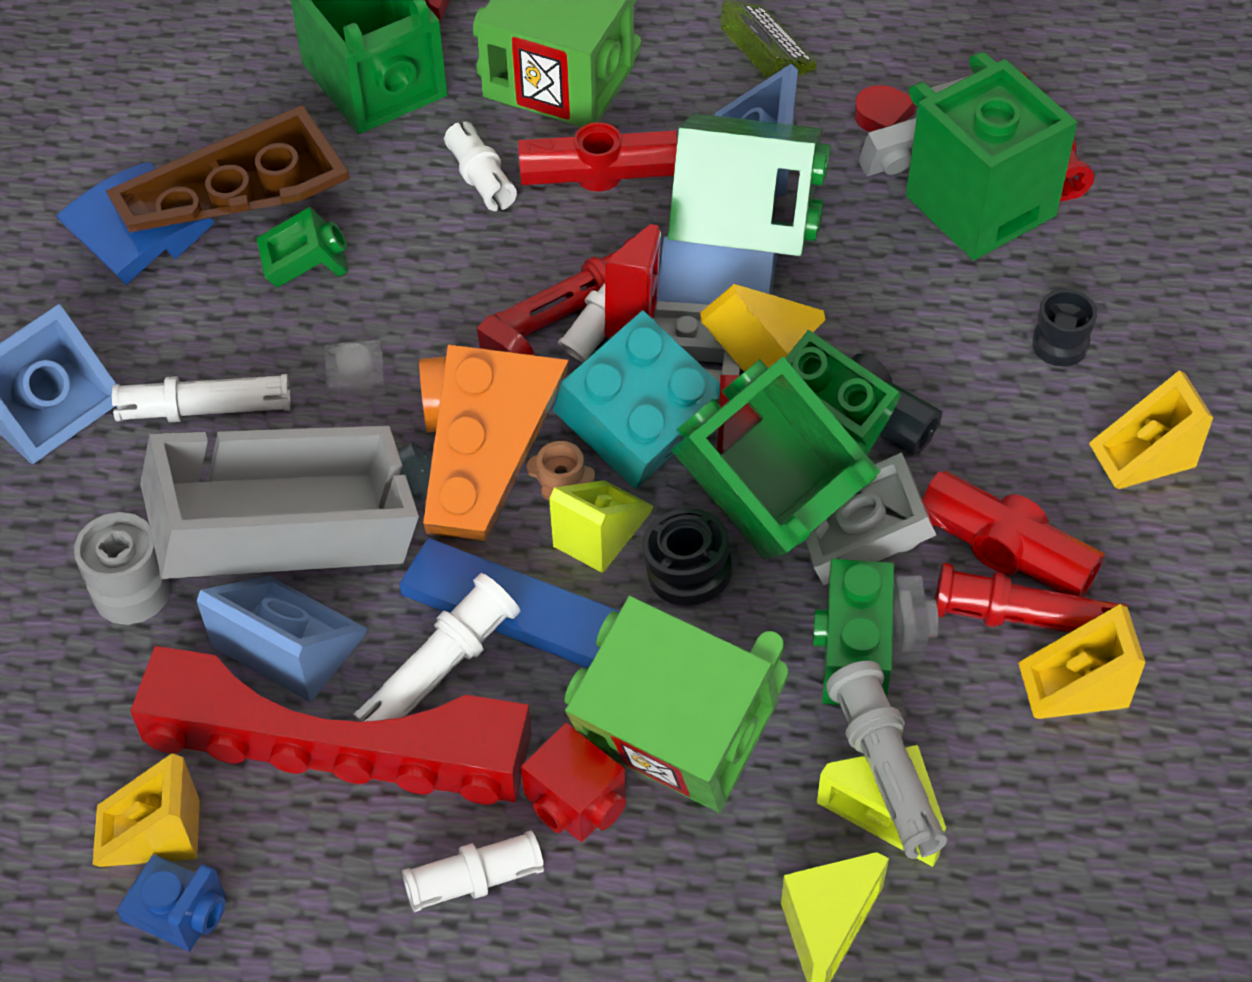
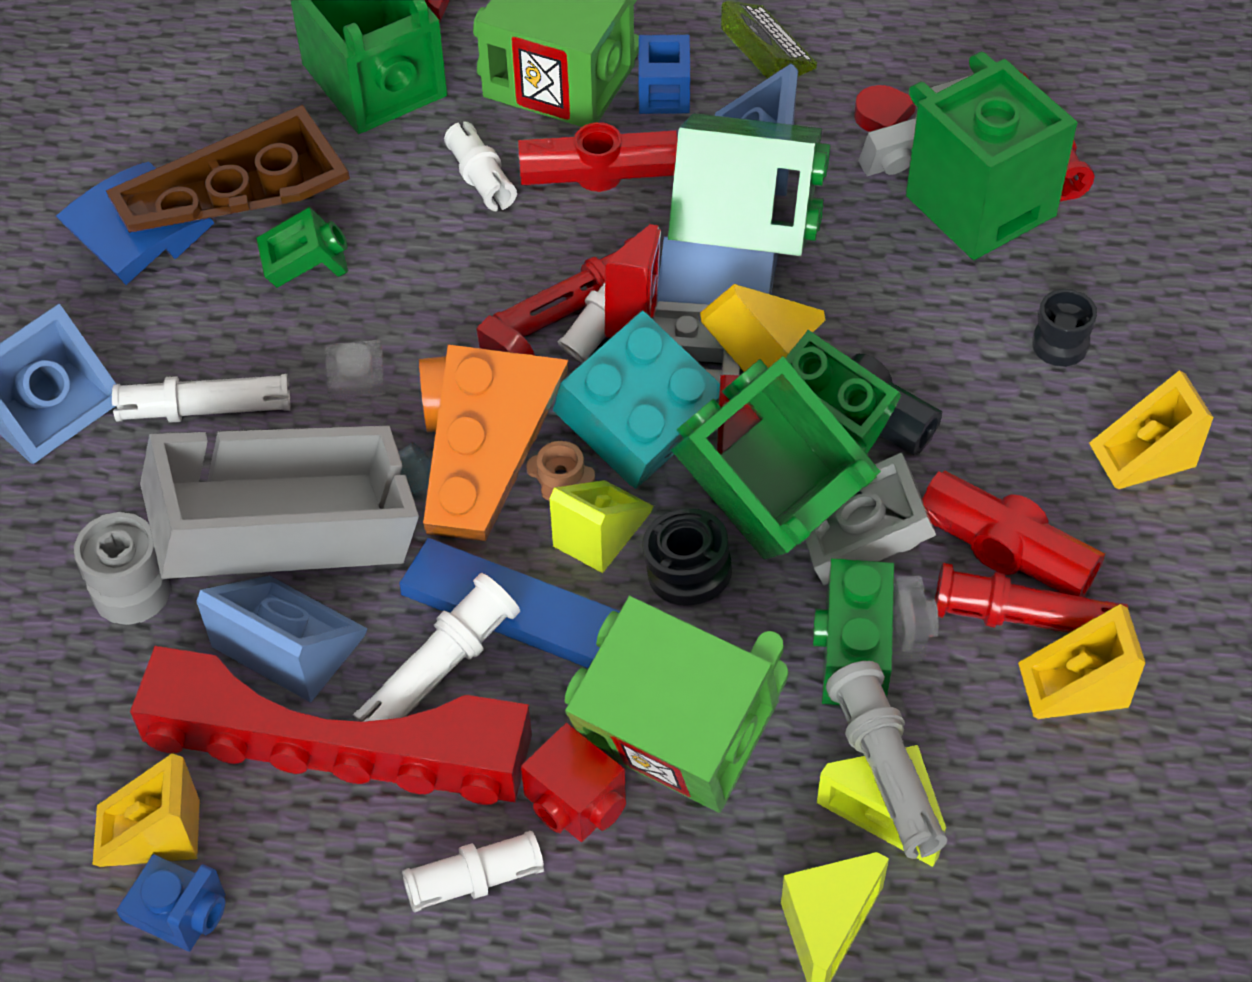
none -> blue brick [639,35,690,114]

